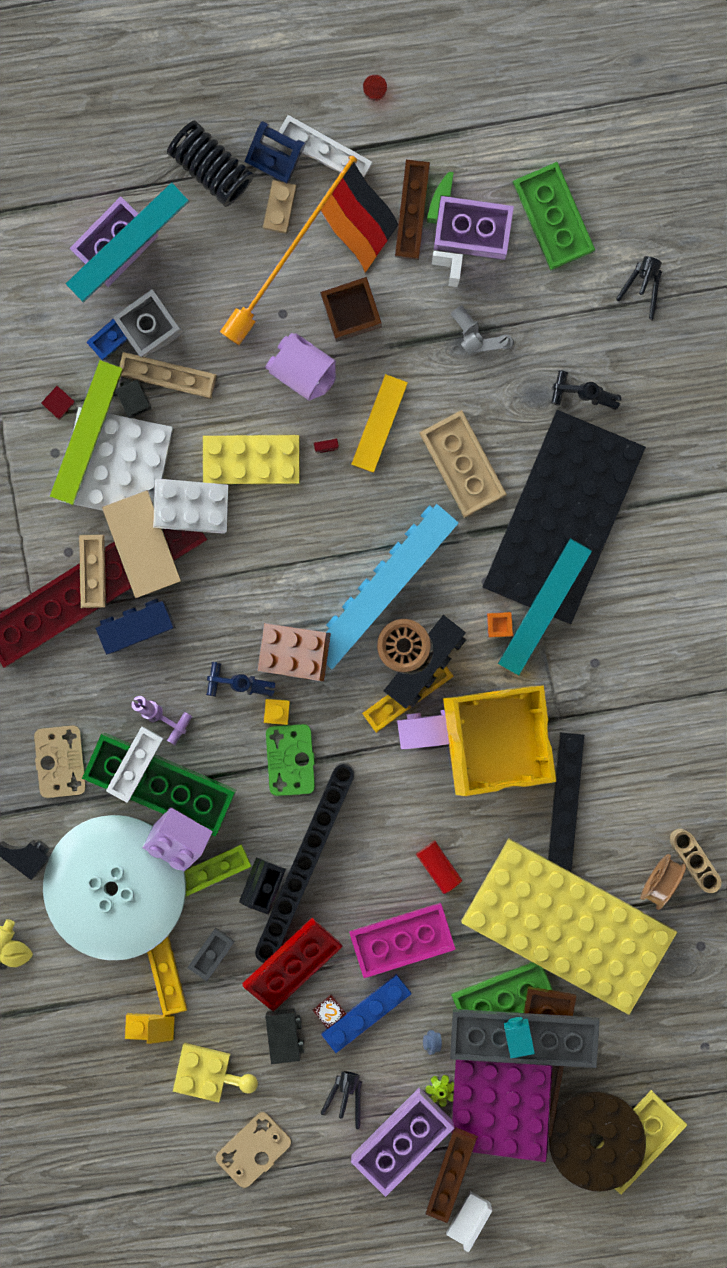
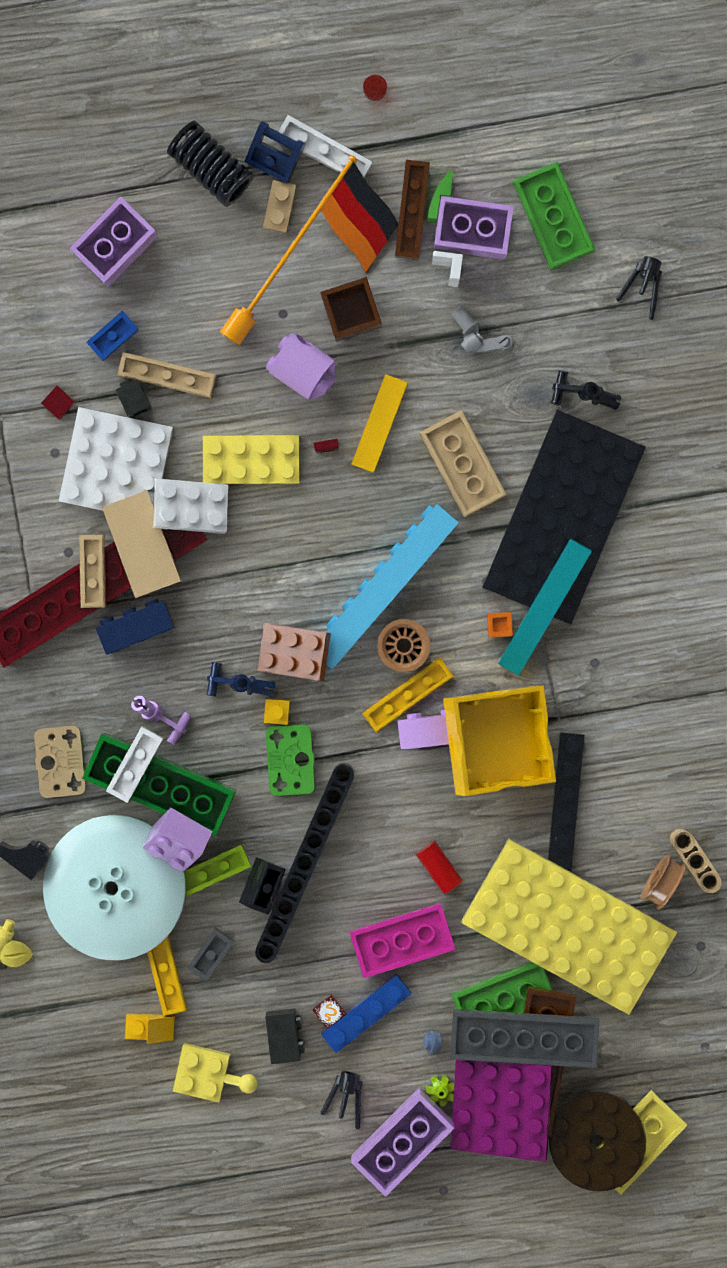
lime tile [50,360,123,505] -> none
teal tile [65,182,189,303] -> none
light grey slope [113,289,184,358] -> none
tan axle [216,1112,291,1188] -> none
red tile [242,918,343,1012] -> none
black arch [383,615,467,709] -> none
reddish brown plate [425,1127,478,1224] -> none
white panel [446,1191,492,1252] -> none
teal brick [504,1017,535,1058] -> none

